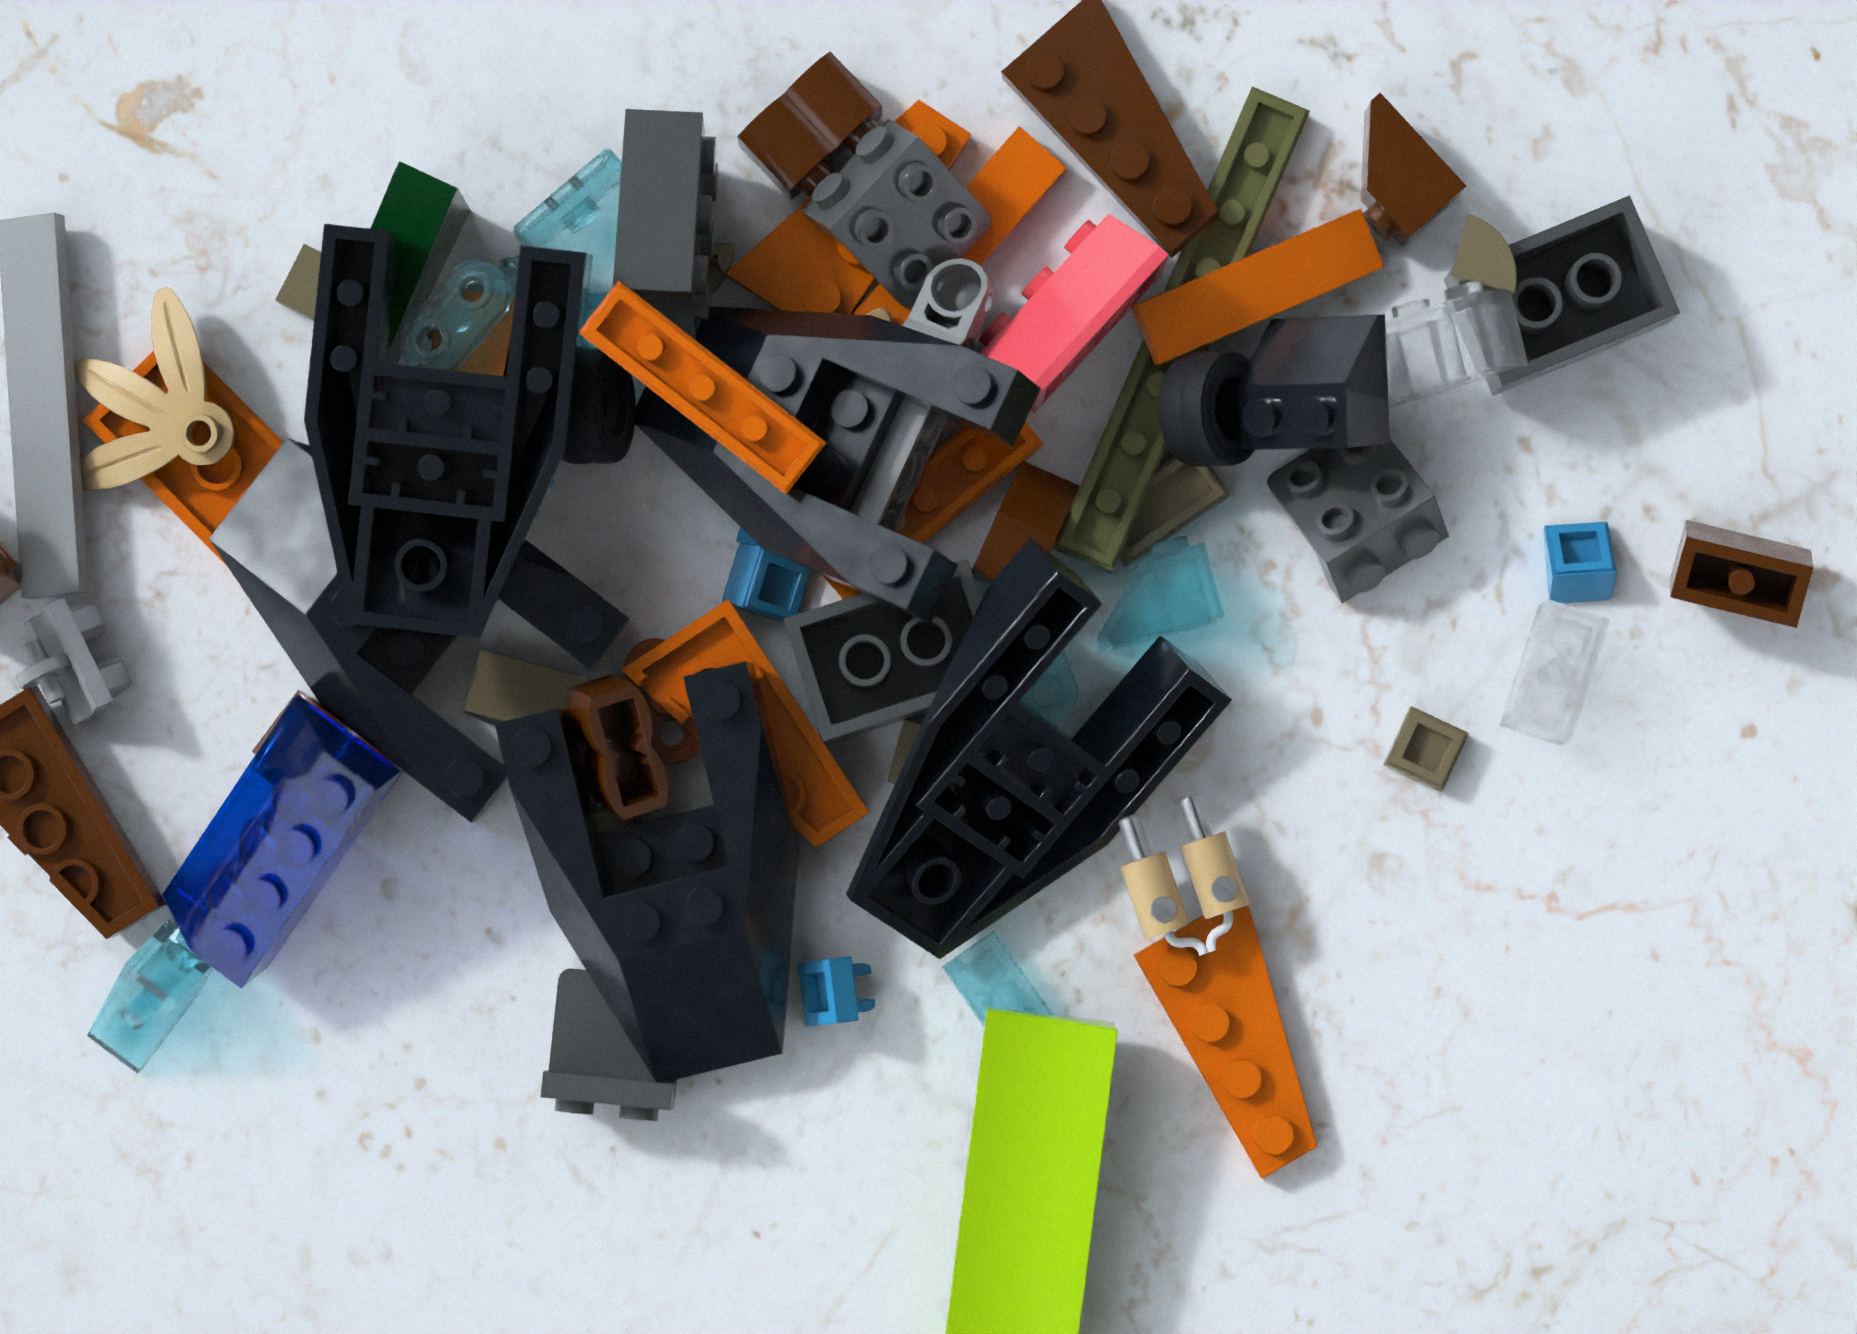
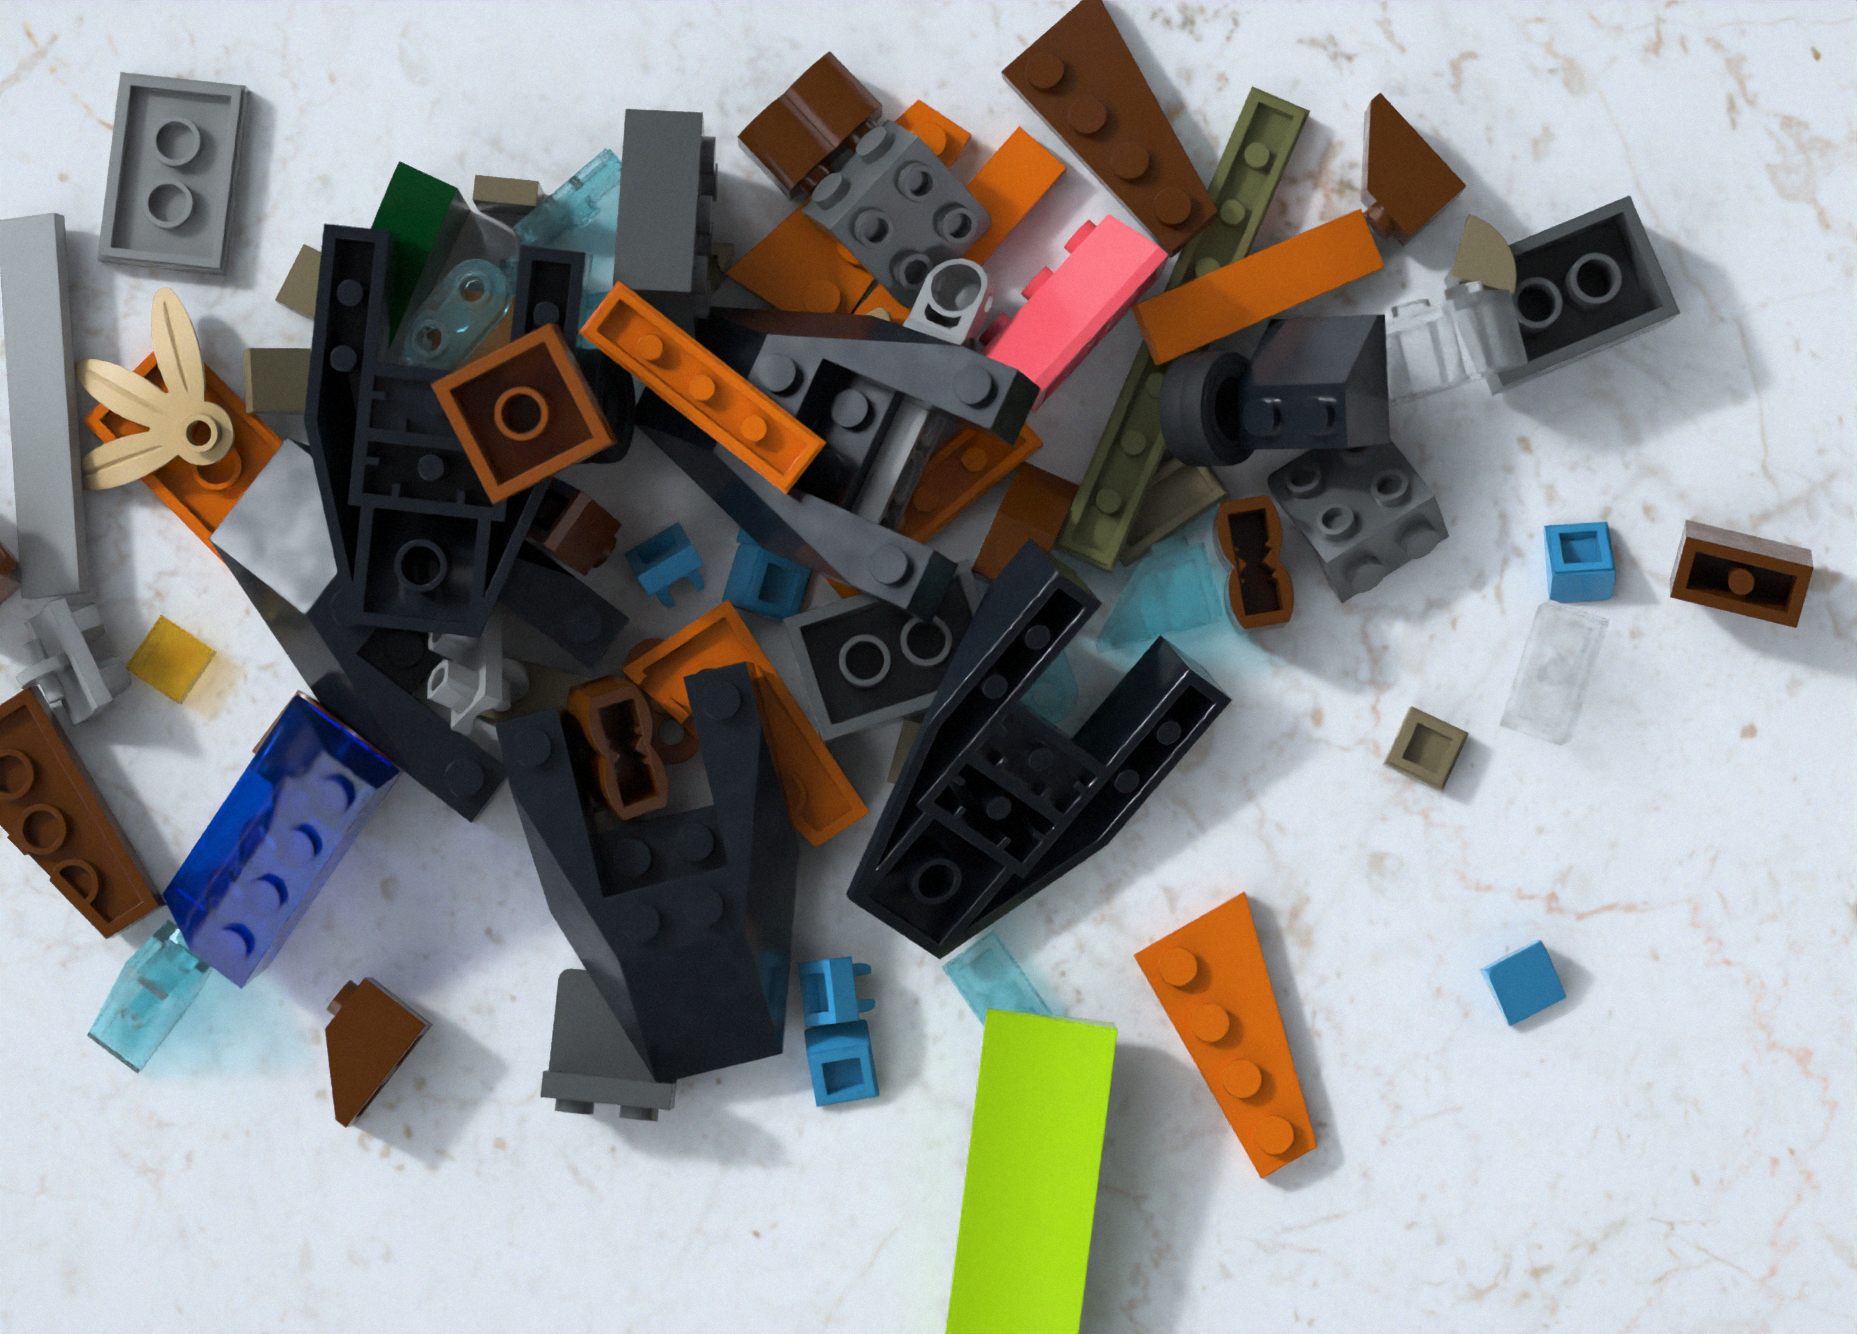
tan piece [1119,795,1250,956] -> none
none -> light grey tile [97,72,249,276]
none -> clear yellow tile [125,615,217,704]
none -> dark tan tile [243,348,311,414]
none -> reddish brown slope [325,977,433,1128]
none -> light grey hips [427,609,529,736]
none -> dark orange brick [431,323,618,504]
none -> dark tan tile [472,175,544,217]
none -> reddish brown slope [526,477,622,576]
none -> dark azure tile [624,522,705,609]
none -> dark azure slope [804,1019,880,1107]
none -> reddish brown brick [1212,495,1294,635]
none -> dark azure slope [1479,940,1566,1026]

